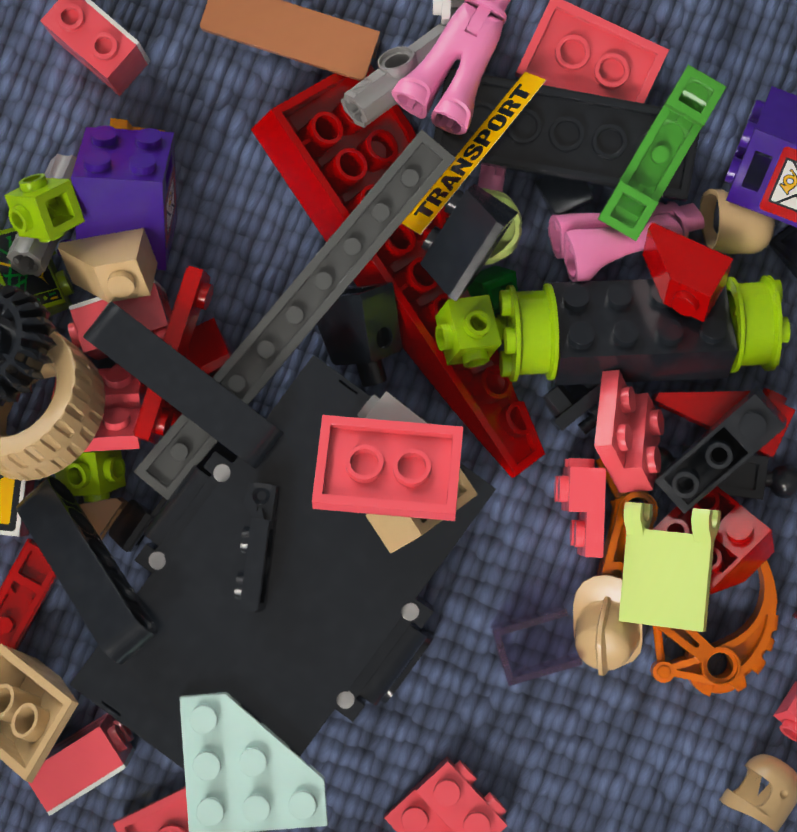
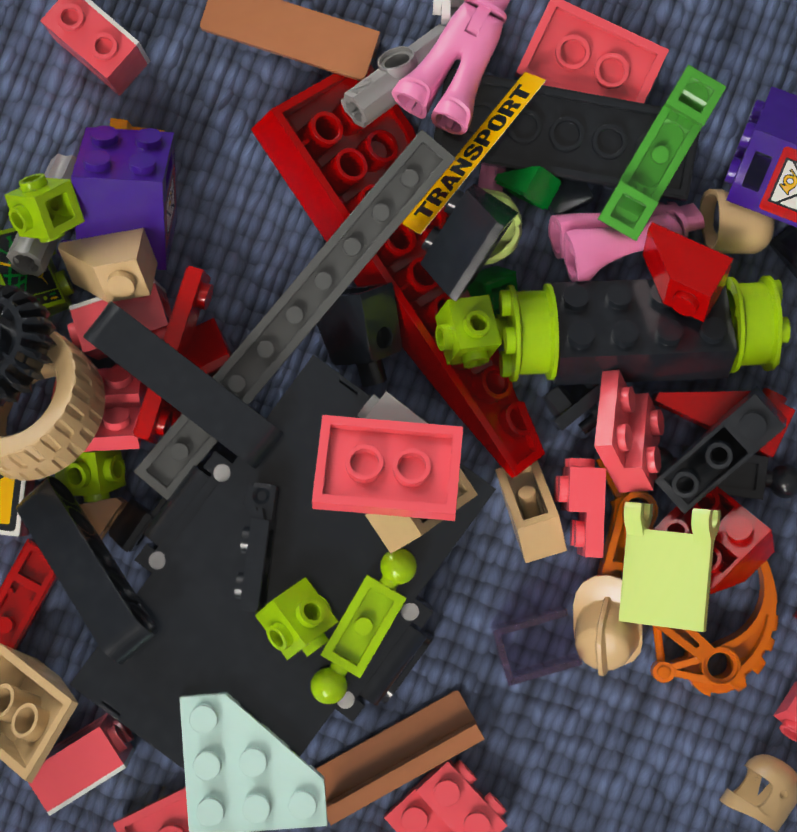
none -> lime brick [255,577,338,660]
none -> lime plate [310,548,417,704]
none -> nougat panel [315,690,485,825]
none -> green slope [494,166,561,210]
none -> tan slope [495,460,567,563]

